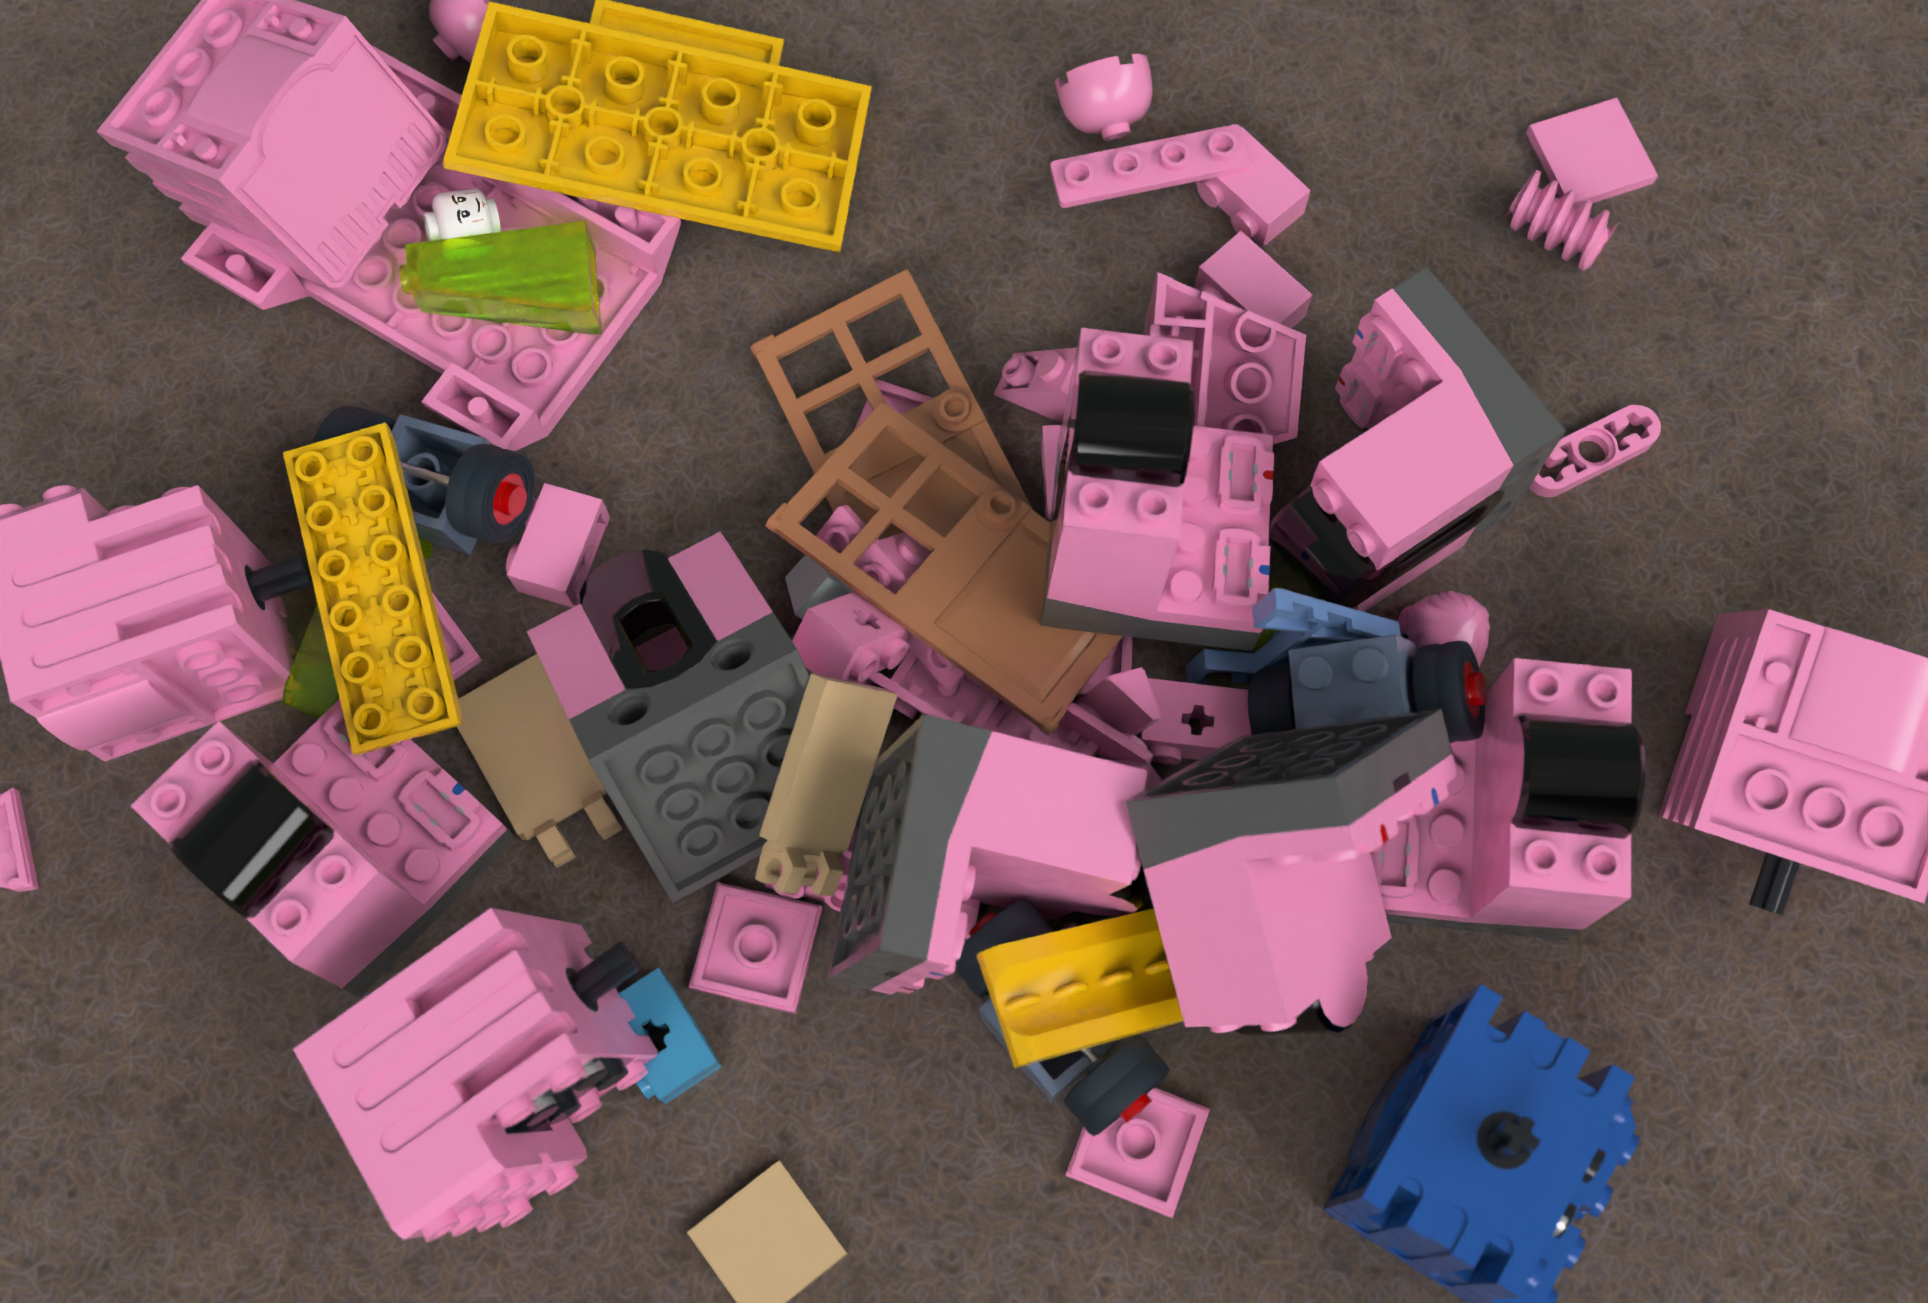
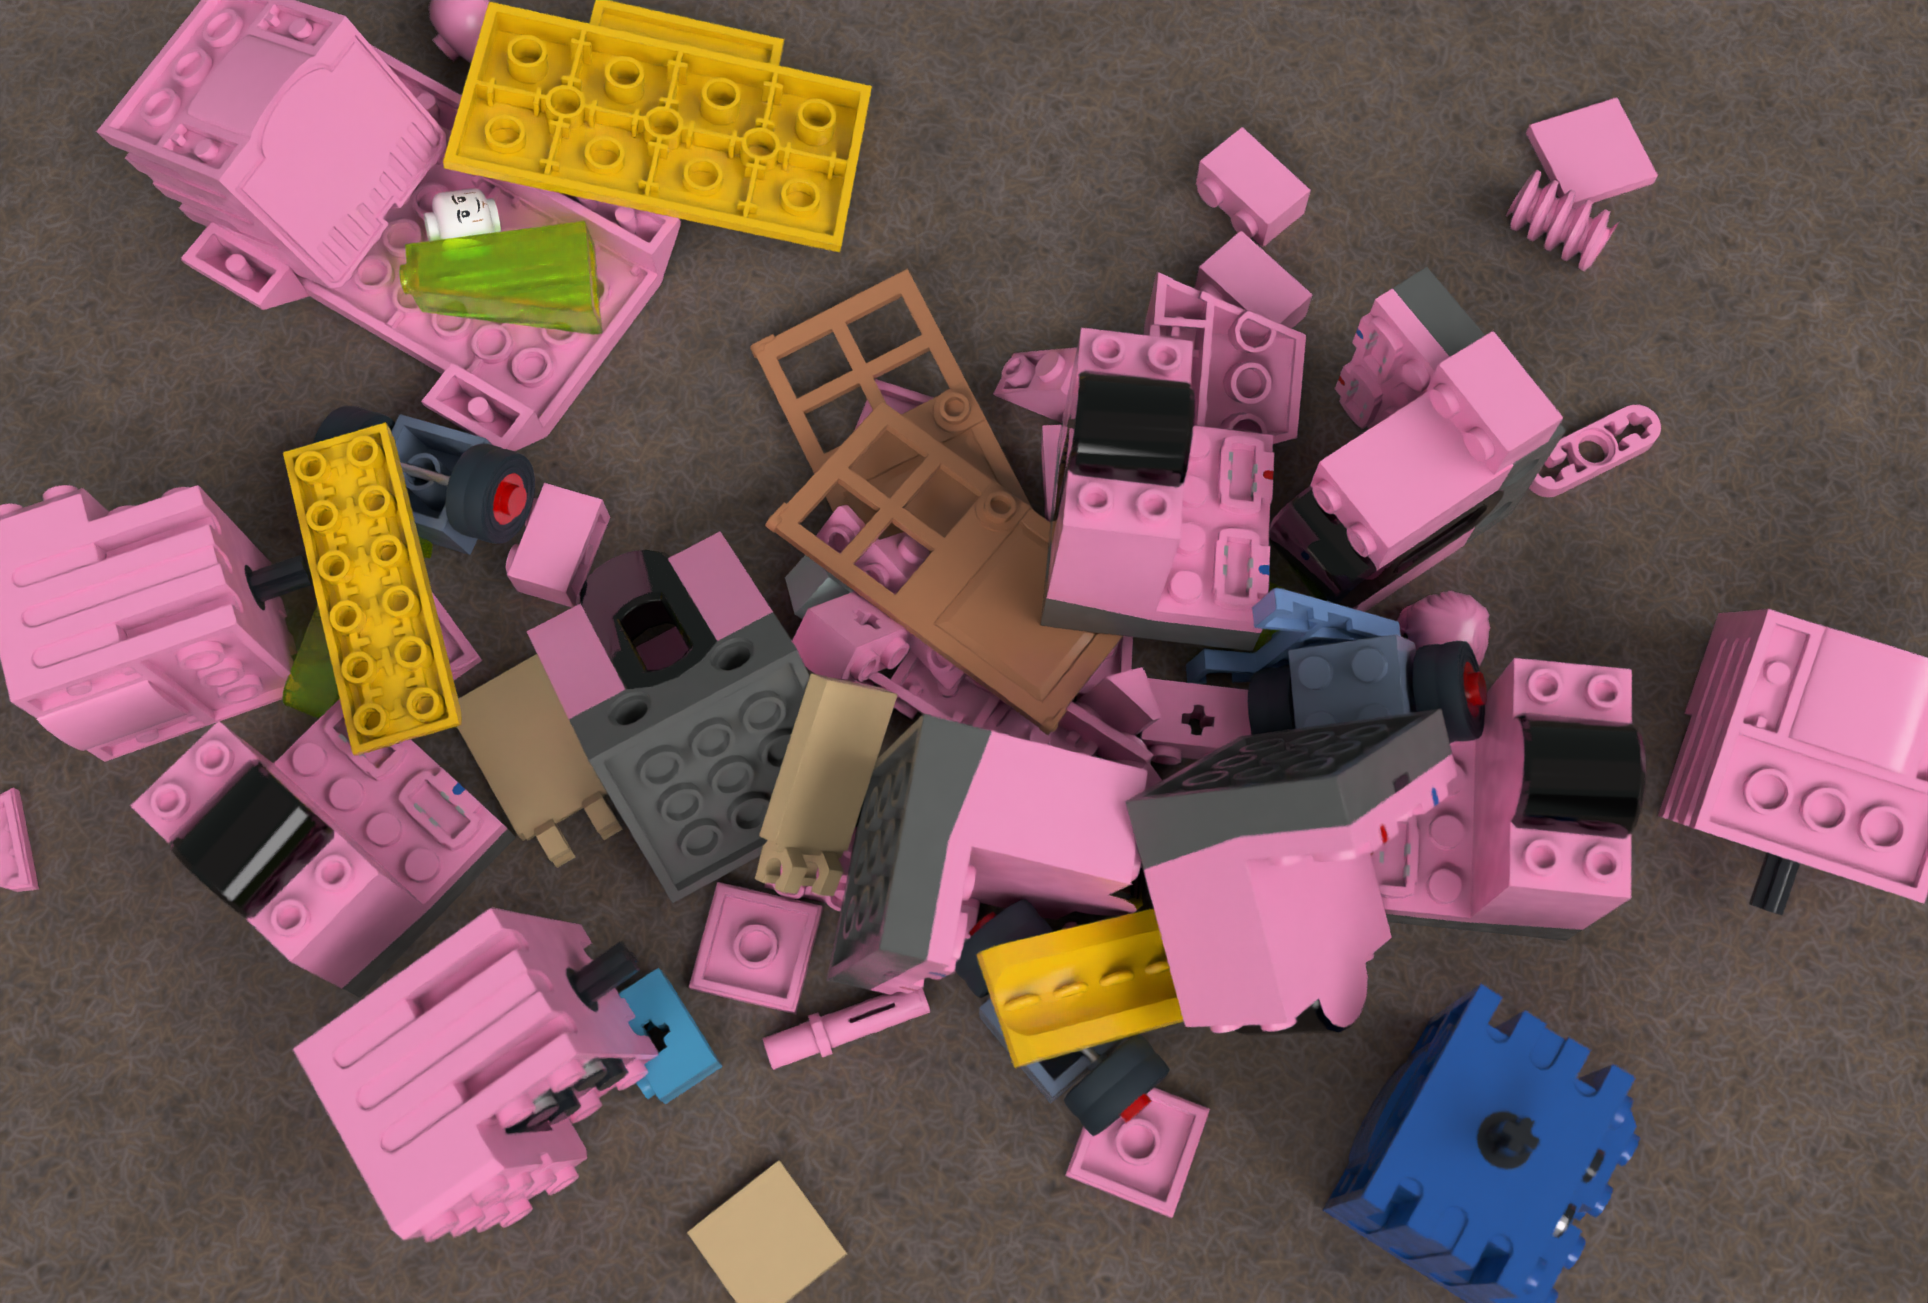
bright pink bracket [1050,124,1251,208] -> none
bright pink cylinder [1055,54,1153,141] -> none
none -> bright pink pin [762,988,930,1070]
none -> bright pink brick [1427,331,1563,475]

